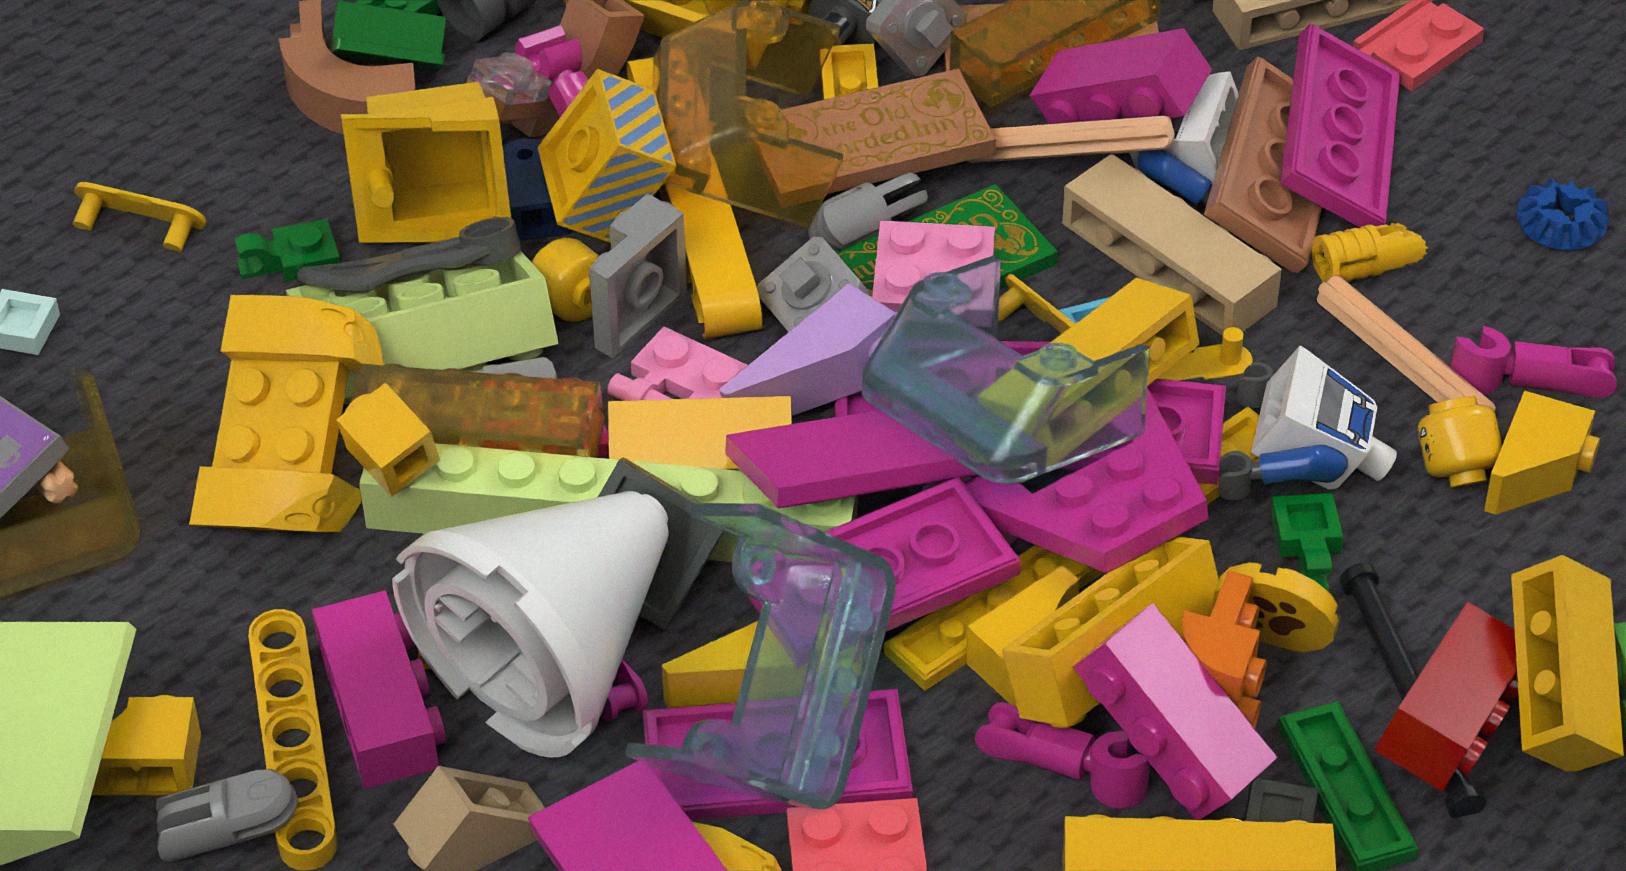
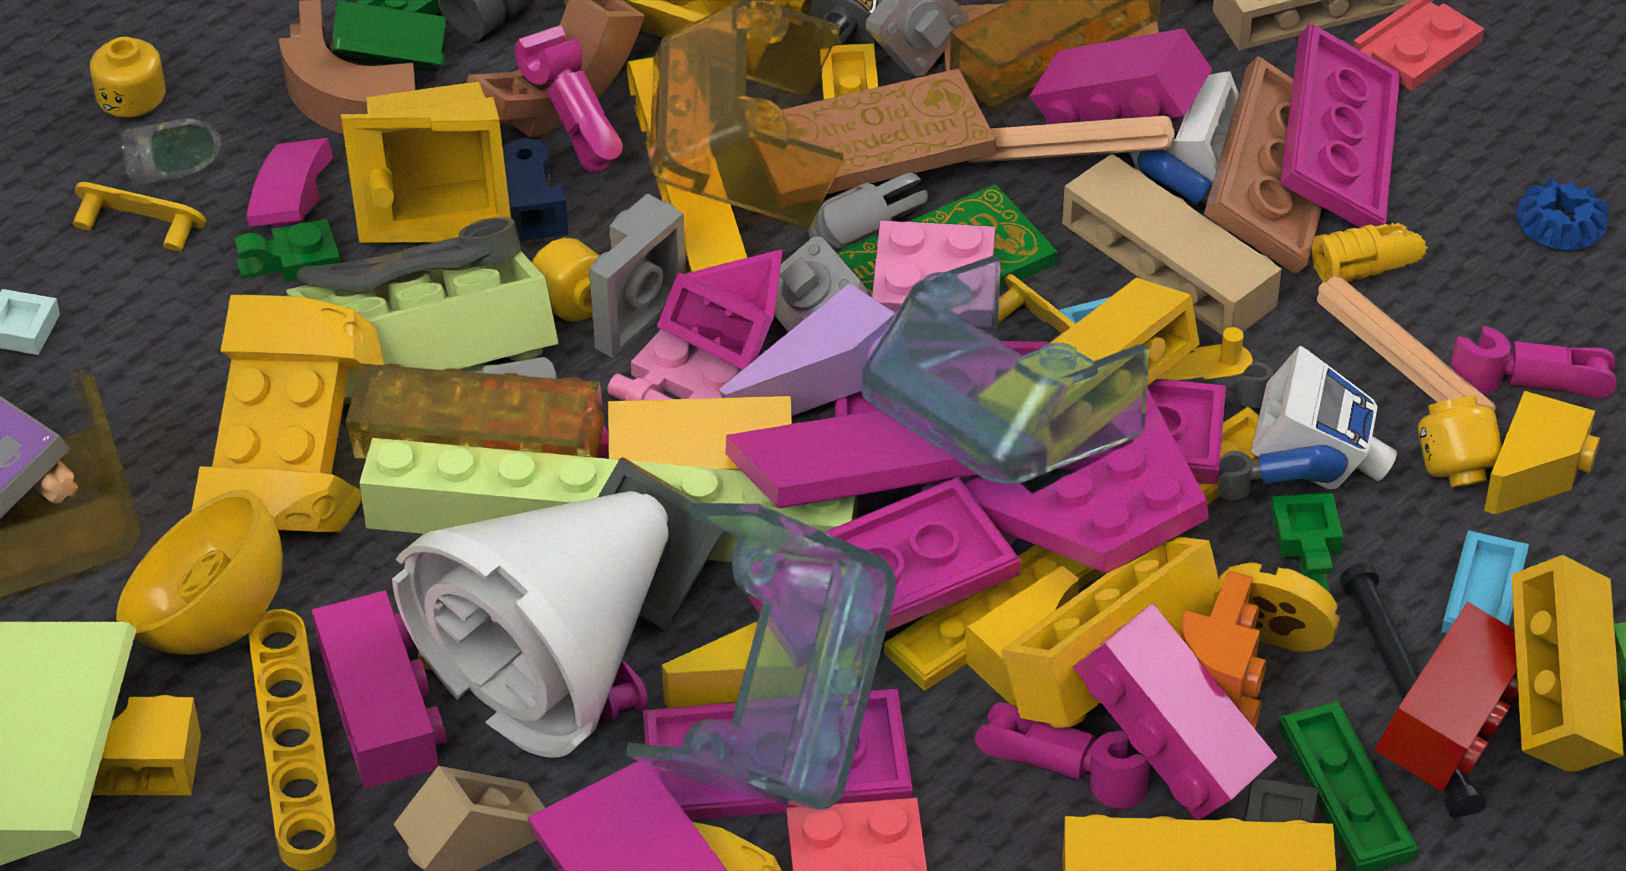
light grey arm [156,769,298,862] -> none
yellow brick [336,382,440,497] -> none
clear plate [469,52,551,105] -> none
yellow container [537,69,676,243] -> none
none -> yellow head [89,37,166,118]
none -> yellow piece [116,490,283,655]
none -> rock [121,117,223,185]
none -> dark pink slope [246,138,333,229]
none -> dark pink slope [656,249,783,370]
none -> medium azure tile [1441,530,1529,633]

